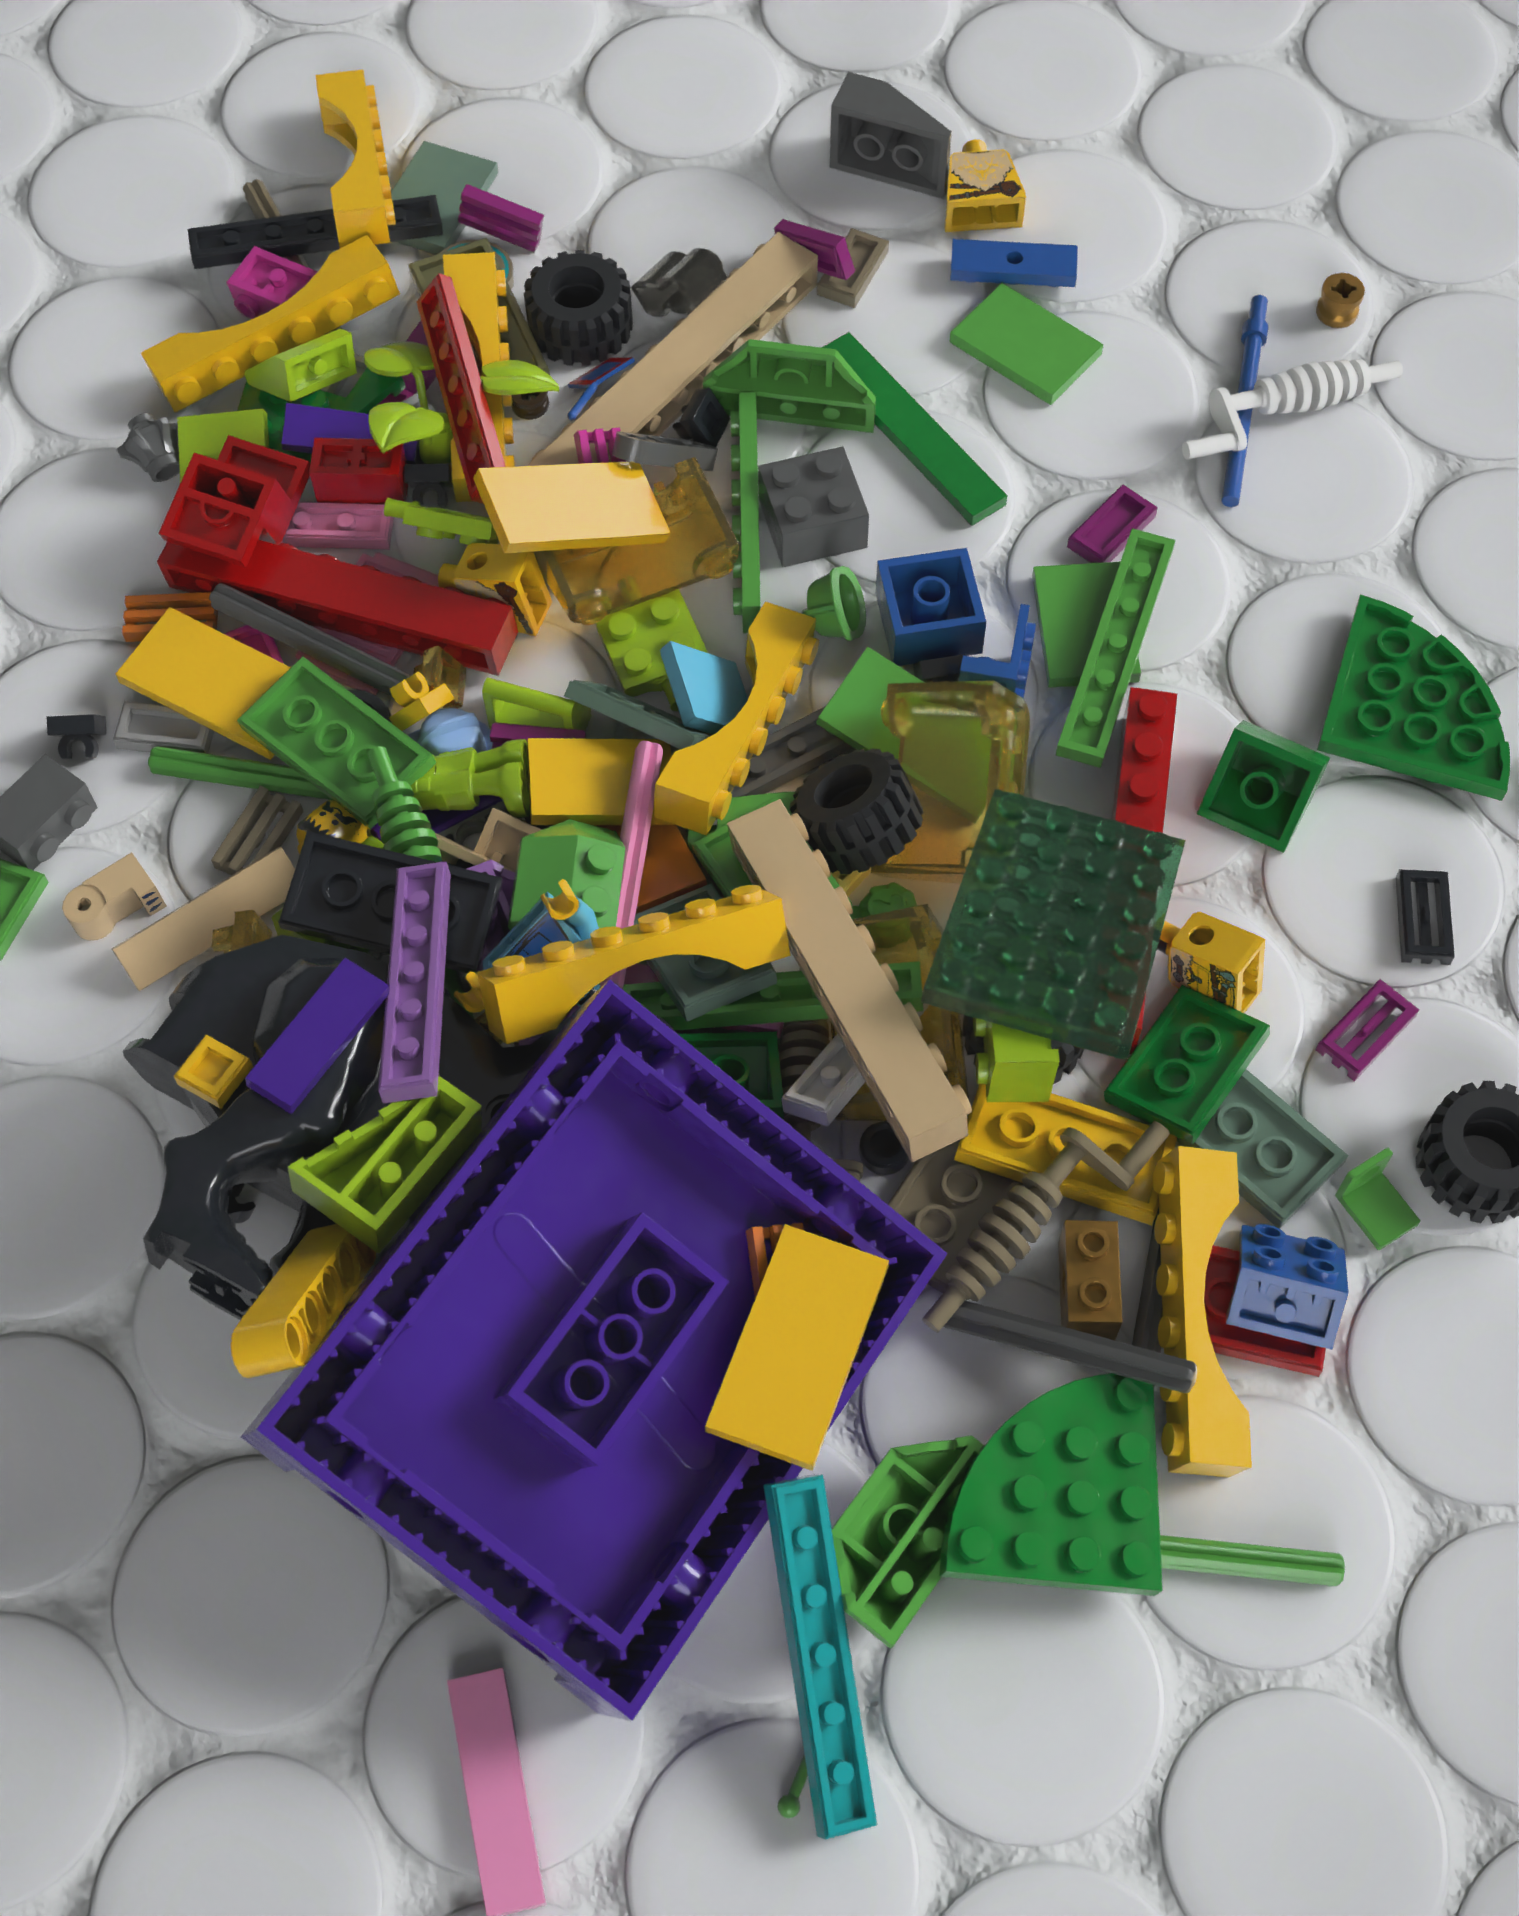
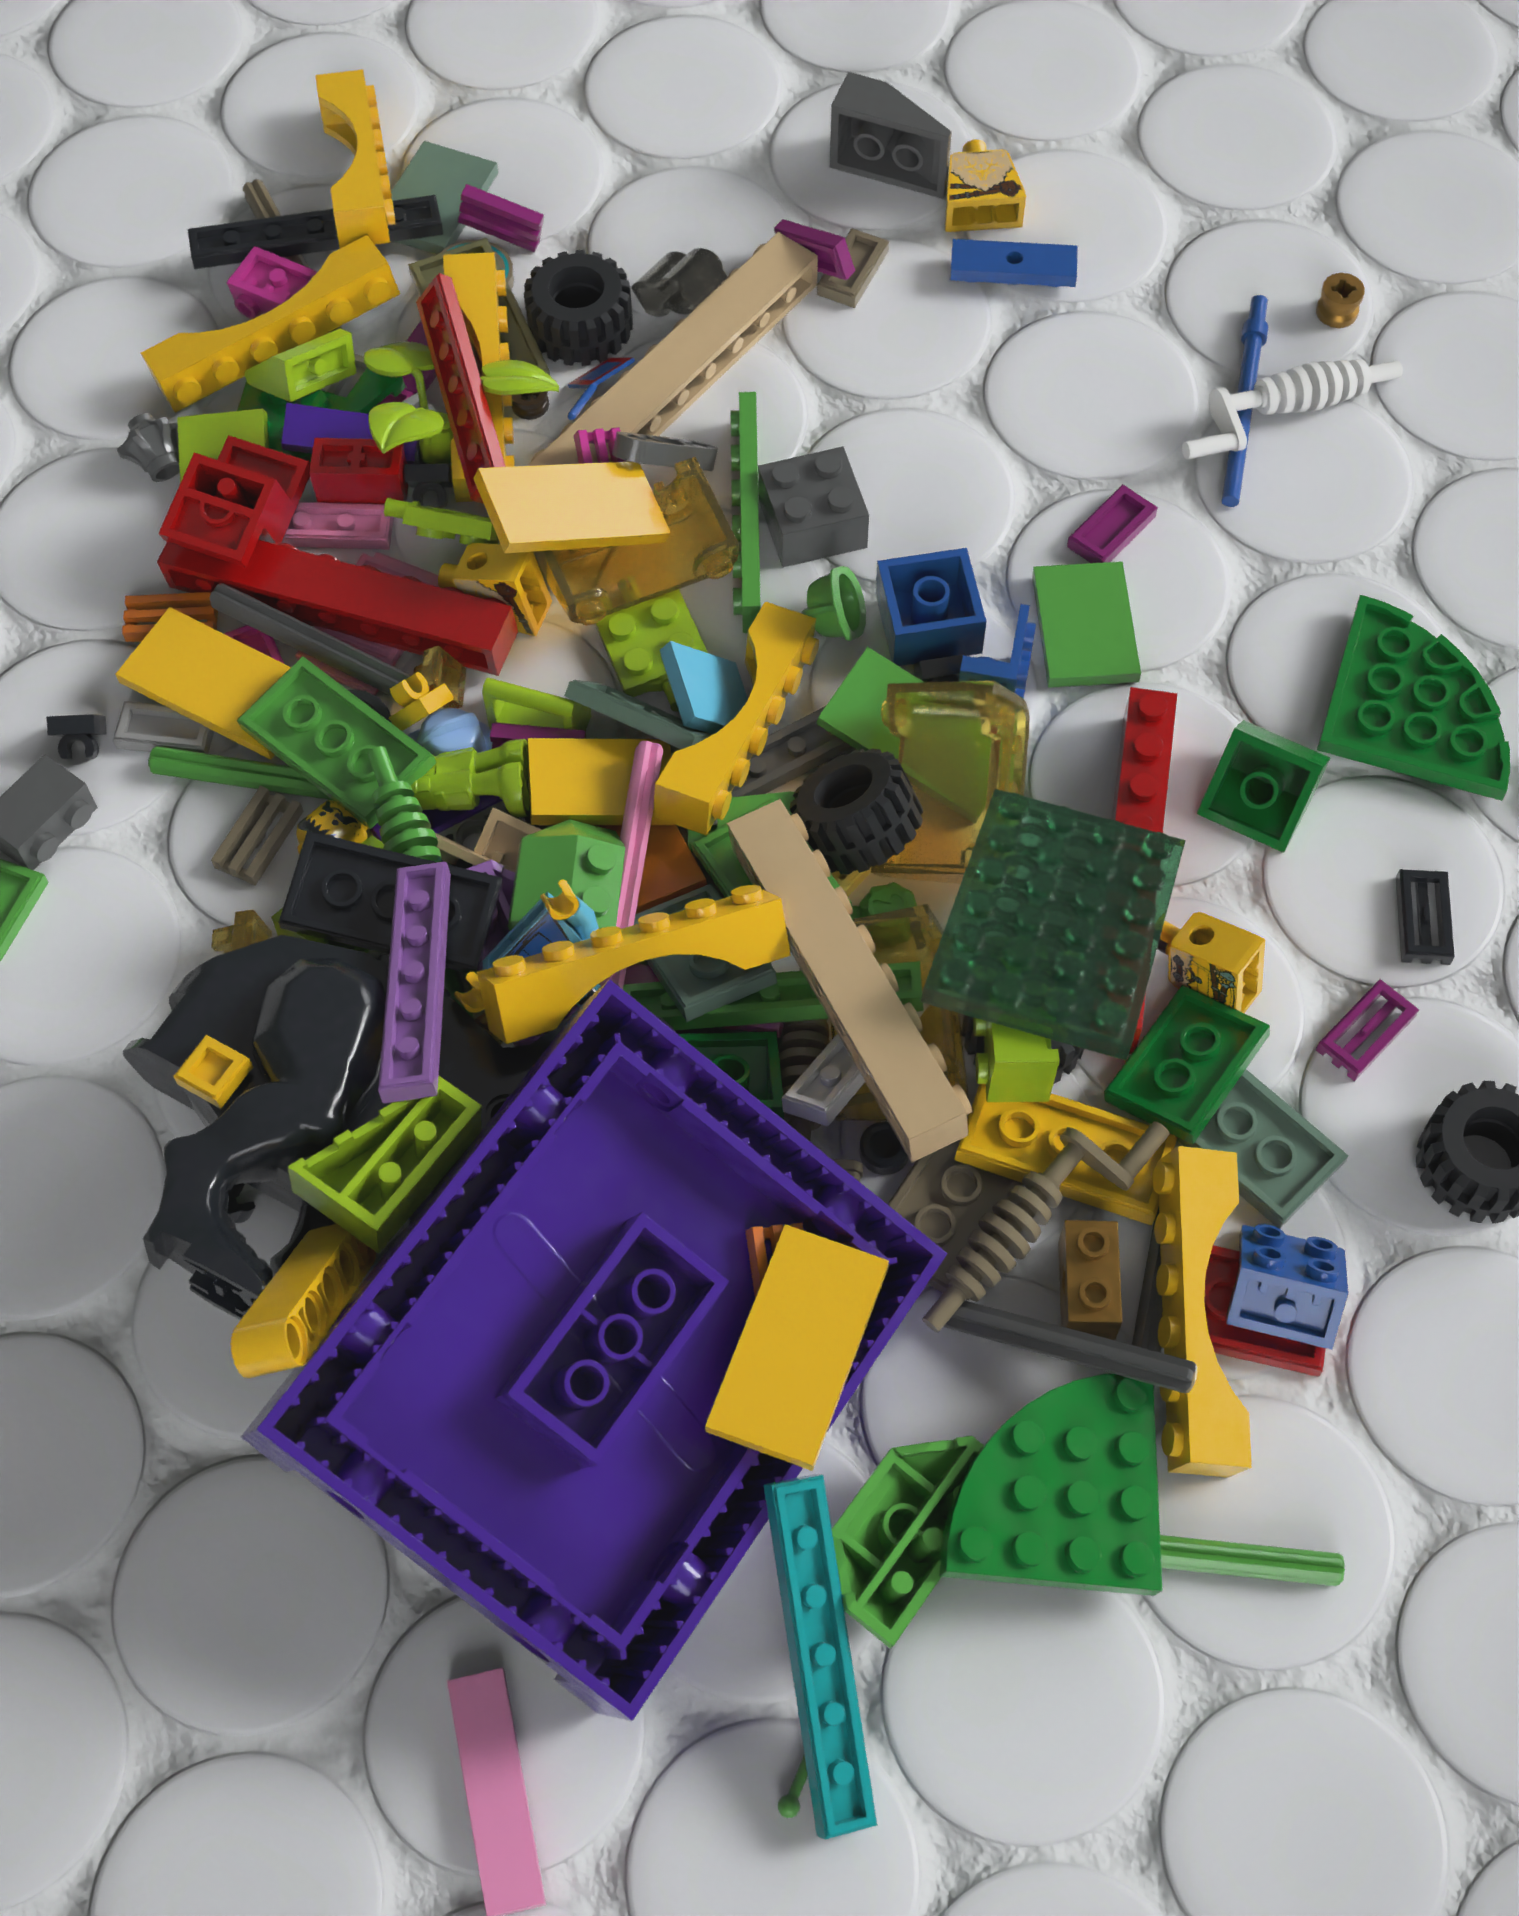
tan leg [62,852,167,941] -> none
tan tile [112,847,295,991] -> none
dark purple tile [245,958,389,1115] -> none
black tile [672,388,731,447] -> none
bright green wedge [703,339,876,433] -> none
green tile [821,332,1008,526] -> none
bright green tile [950,283,1103,405] -> none
bright green plate [1056,528,1176,768] -> none
bright green bracket [1335,1147,1420,1250] -> none

